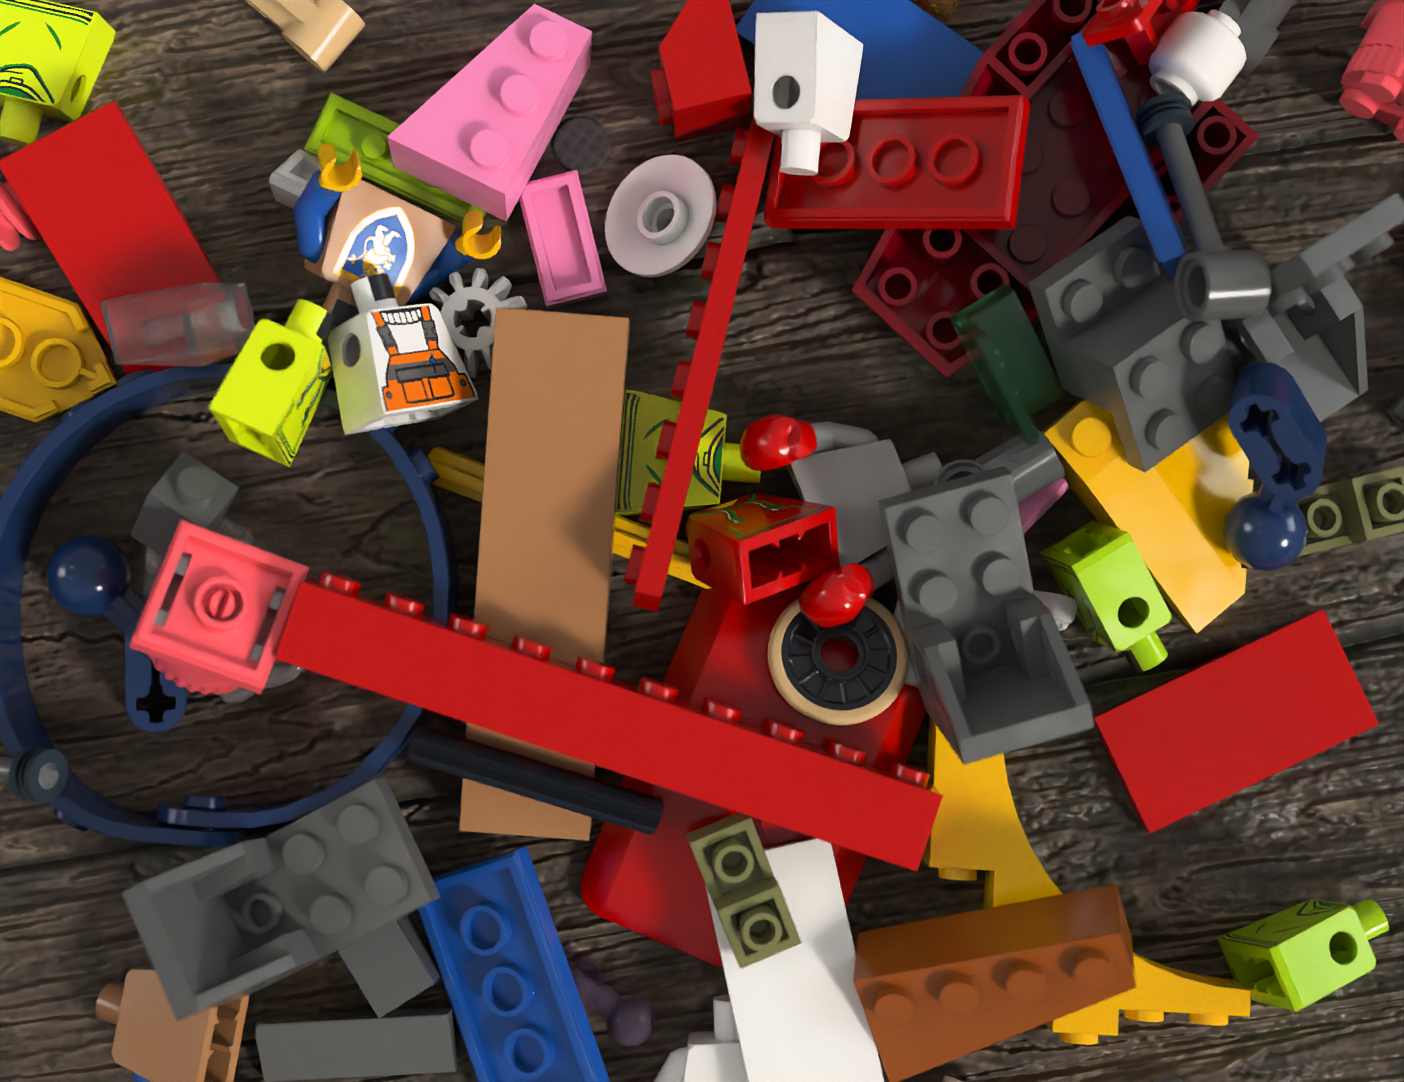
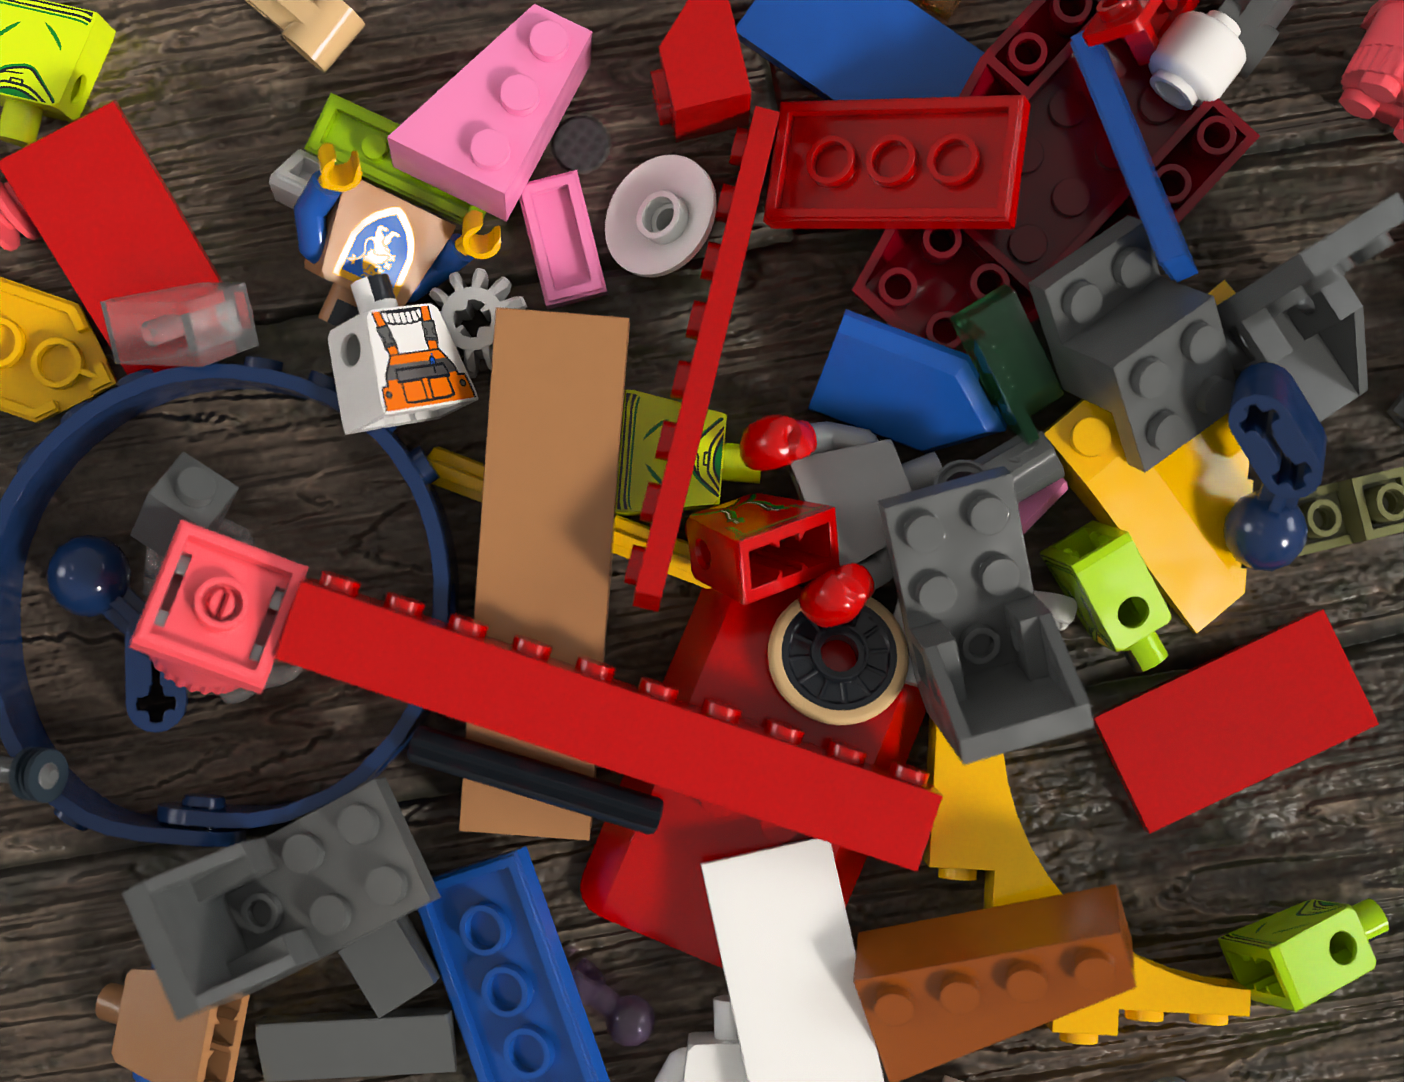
neon yellow torso [209,299,334,467] -> none
olive slope [686,812,802,969] -> none
white torso [754,11,863,175] -> none
dark grey piece [1135,93,1271,321] -> none
none -> blue tile [807,309,1007,454]

